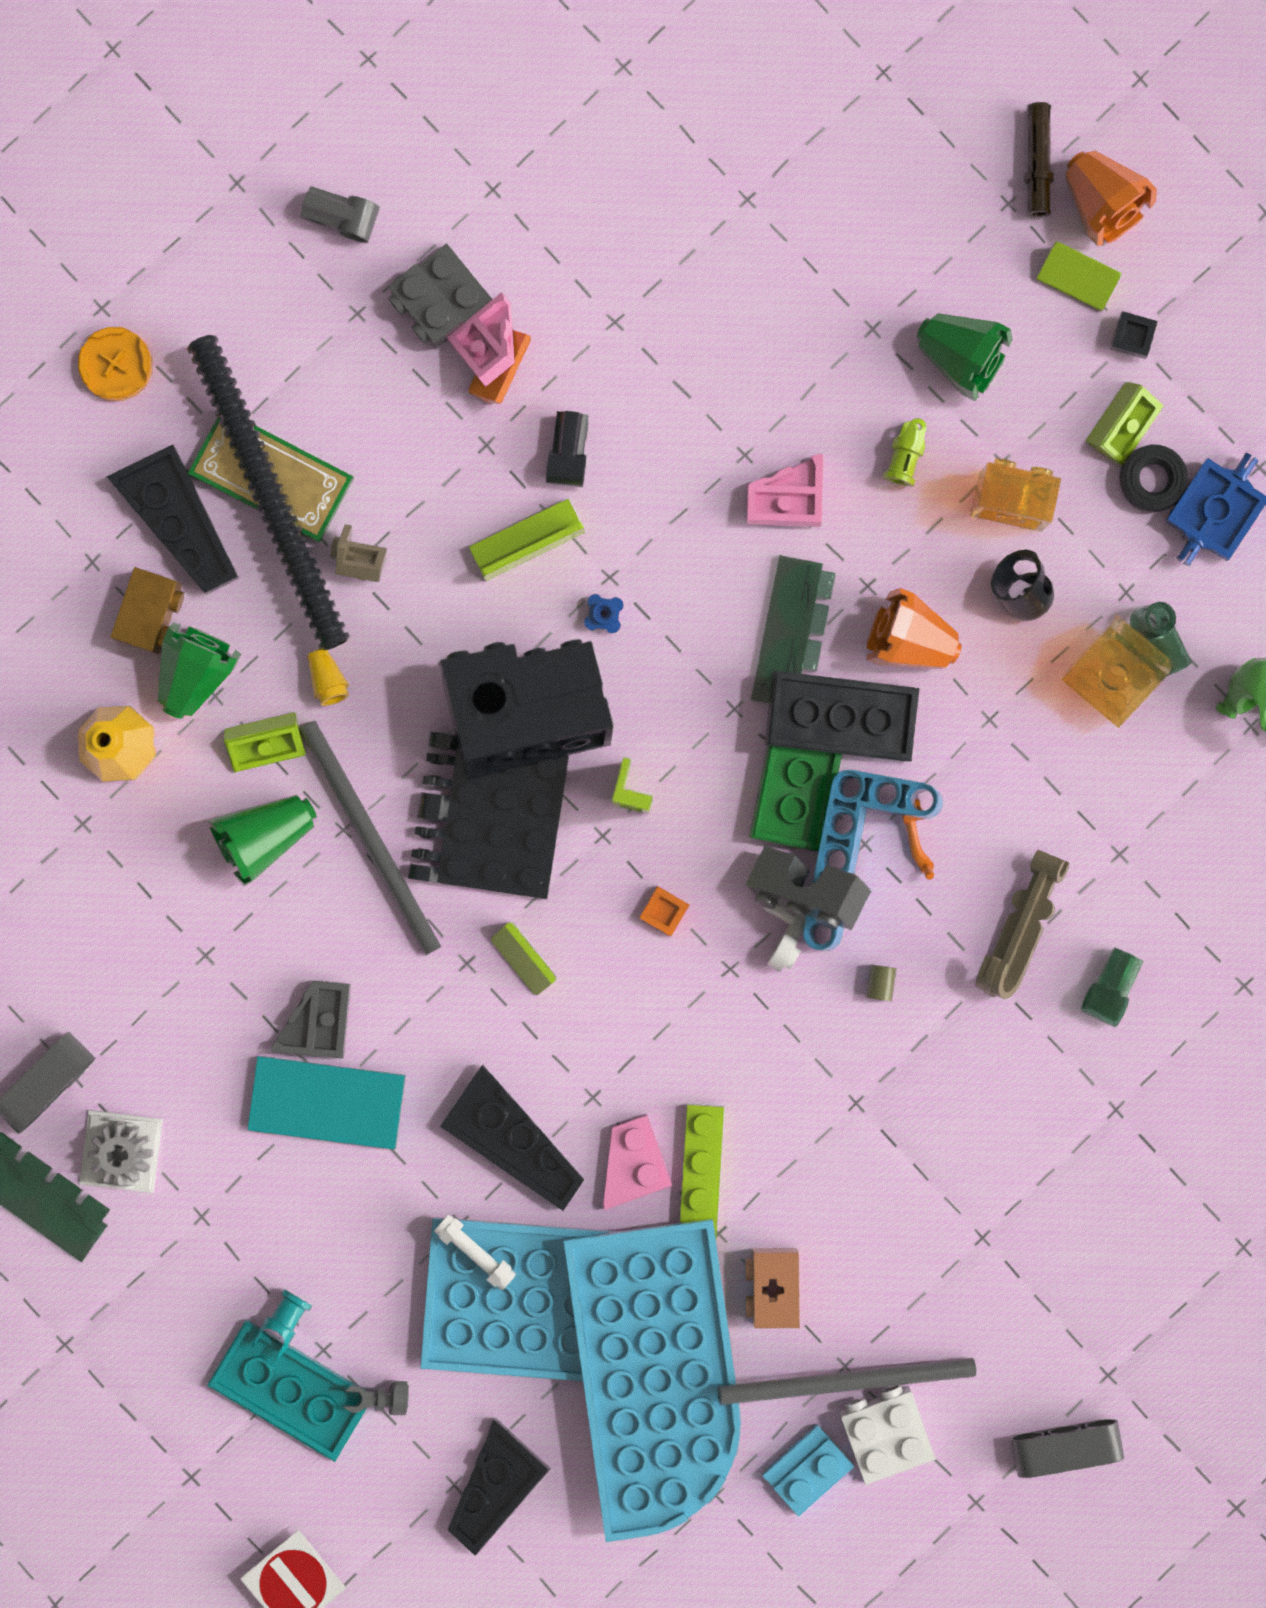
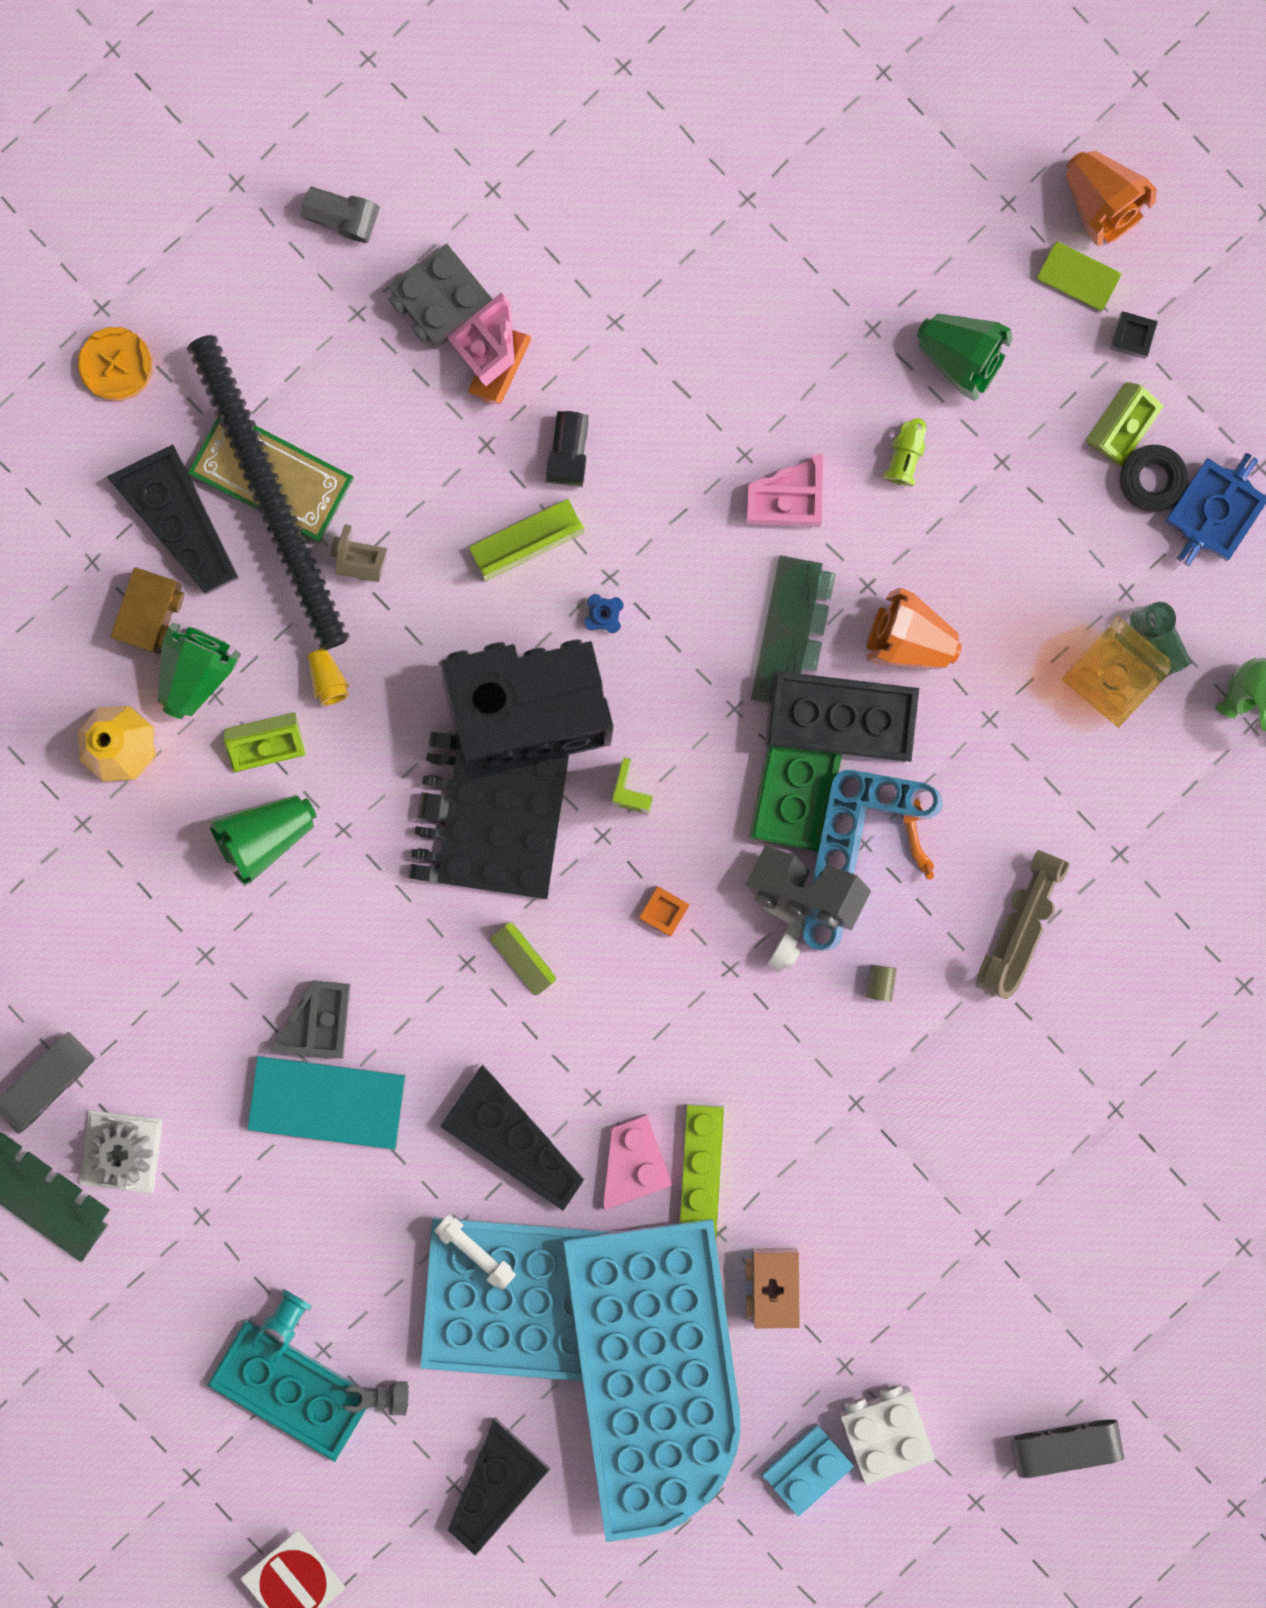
dark grey piece [299,720,442,956] -> none
dark grey piece [717,1358,976,1405] -> none
clear yellow brick [970,459,1062,532] -> none
black helmet [991,549,1055,621] -> none
dark brown pin [1024,102,1054,217] -> none
clear green piece [1080,947,1144,1028] -> none

